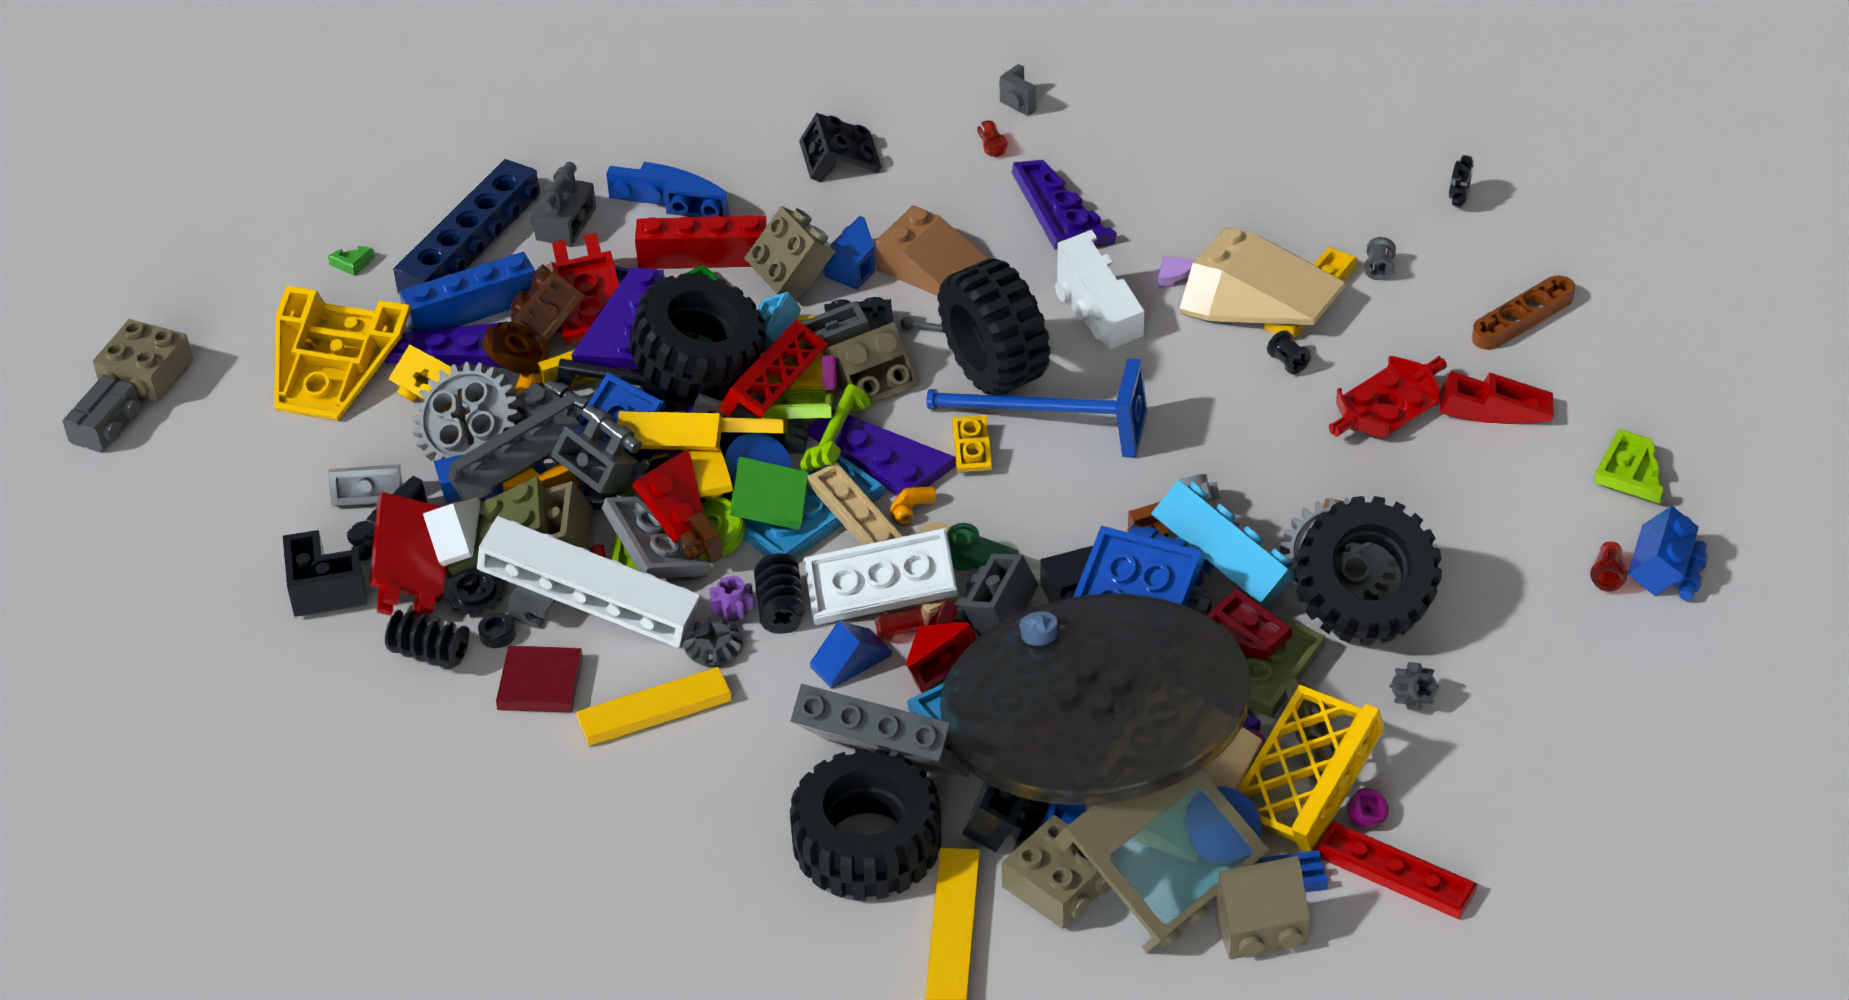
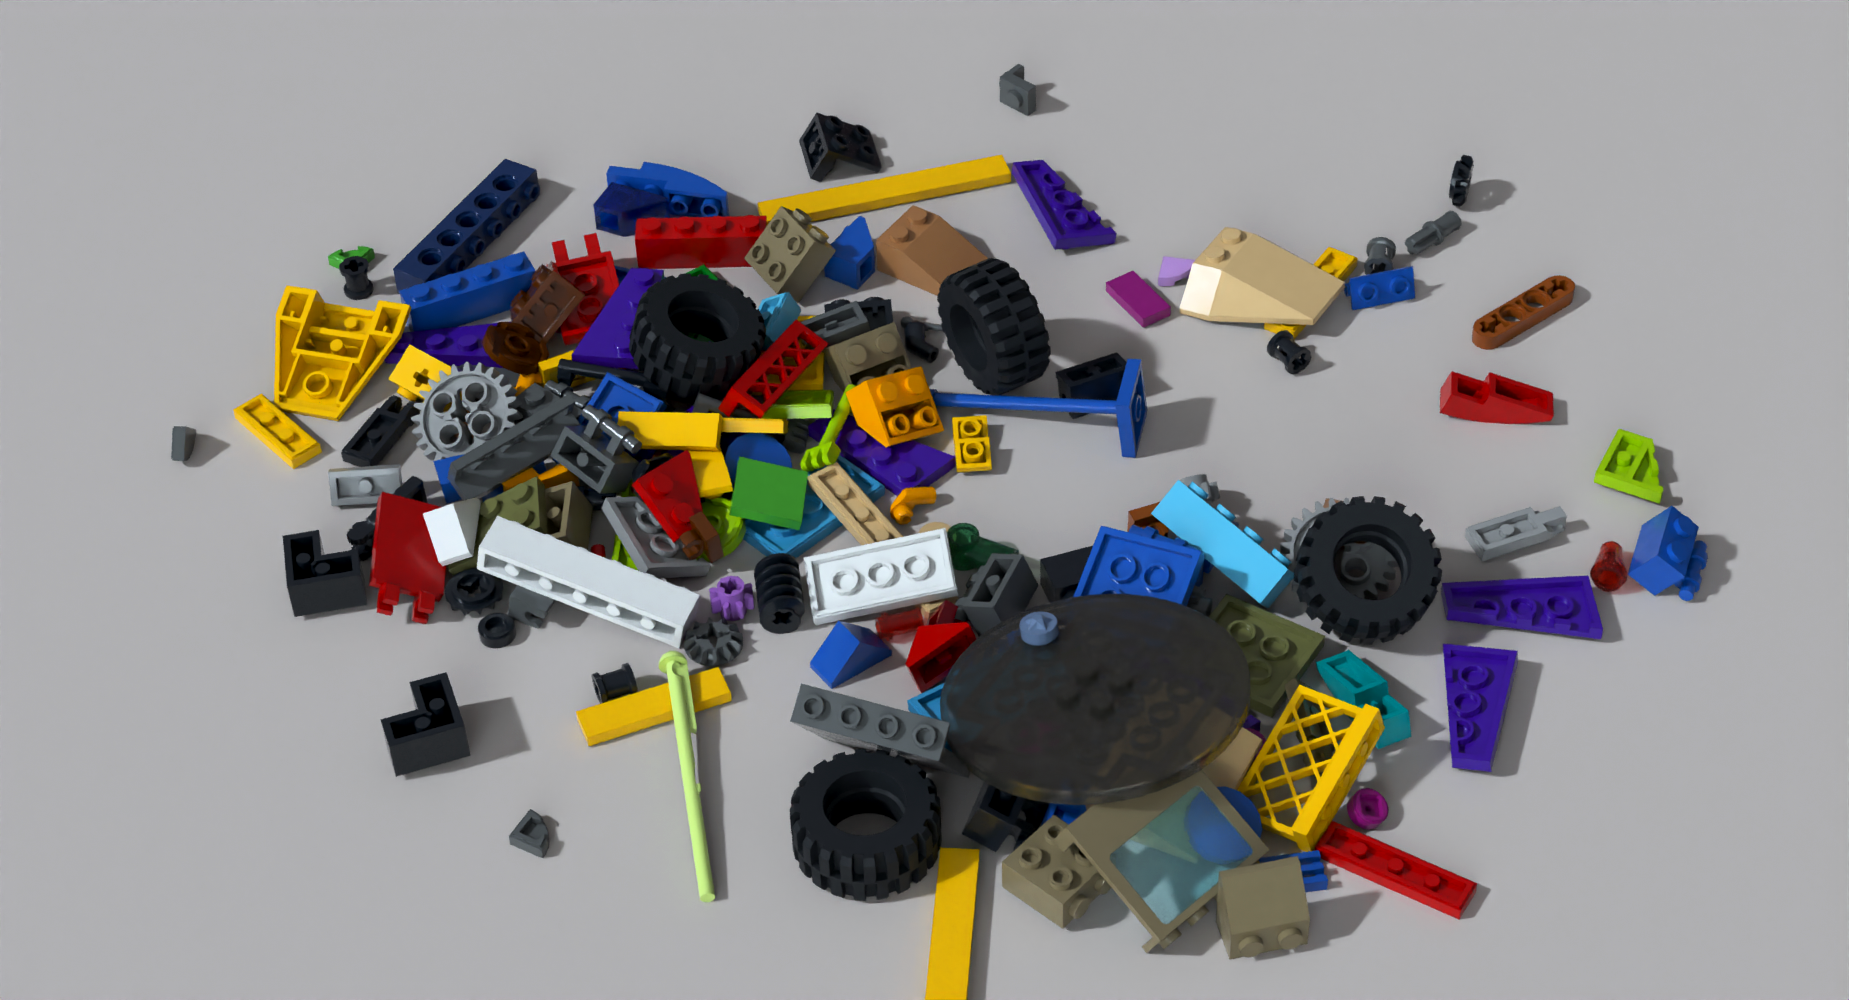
dark grey brick [62,375,141,453] -> none
dark tan brick [93,319,193,402] -> none
black piece [385,610,470,669] -> none
dark red tile [496,645,583,713] -> none
dark grey brick [531,162,596,247] -> none
magenta tile [822,355,838,390] -> none
clear red pin [977,120,1008,157] -> none
white wedge [1055,230,1144,350] -> none
dark red wing [1187,588,1292,660] -> none
red plate [1329,356,1447,438] -> none
dark grey gear [1389,662,1439,710] -> none
none -> dark grey tile [171,426,196,461]
none -> yellow tile [233,393,322,469]
none -> black bush [339,256,374,300]
none -> black hinge [341,395,420,467]
none -> black brick [381,672,471,777]
none -> dark grey tile [509,809,549,858]
none -> black bush [591,663,638,704]
none -> clear blue slope [593,182,670,237]
none -> yellowish green bar [659,651,715,902]
none -> yellow tile [757,155,1011,225]
none -> light orange slope [845,366,944,448]
none -> black arm [904,320,939,363]
none -> black hinge [1055,352,1127,419]
none -> magenta tile [1106,271,1171,328]
none -> teal slope [1316,650,1411,749]
none -> blue hinge [1344,266,1415,310]
none -> dark grey axle [1405,211,1462,254]
none -> dark purple wing [1441,575,1603,639]
none -> dark purple wing [1443,644,1518,772]
none -> light grey hinge [1465,506,1567,561]

